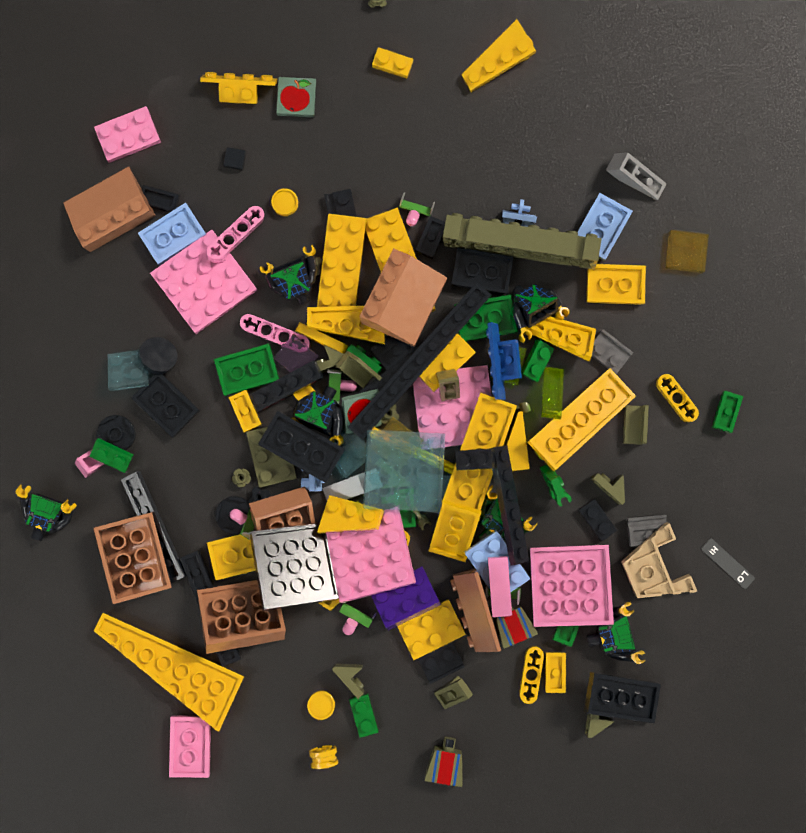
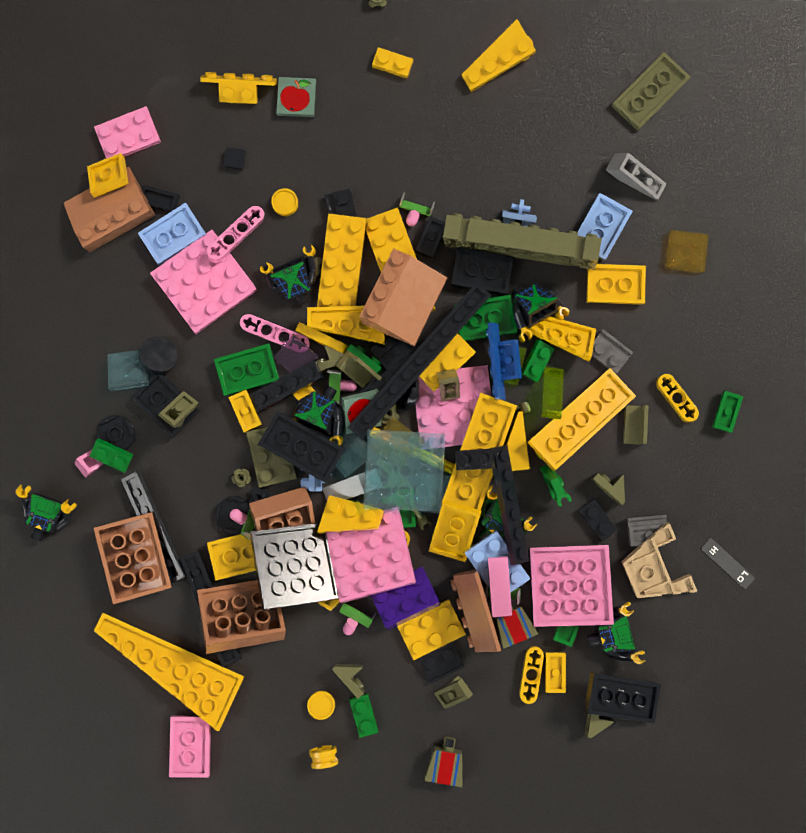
none -> yellow plate [87,153,129,198]
none -> olive slope [158,391,199,427]
none -> black plate [396,379,419,411]
none -> olive tile [611,52,691,131]

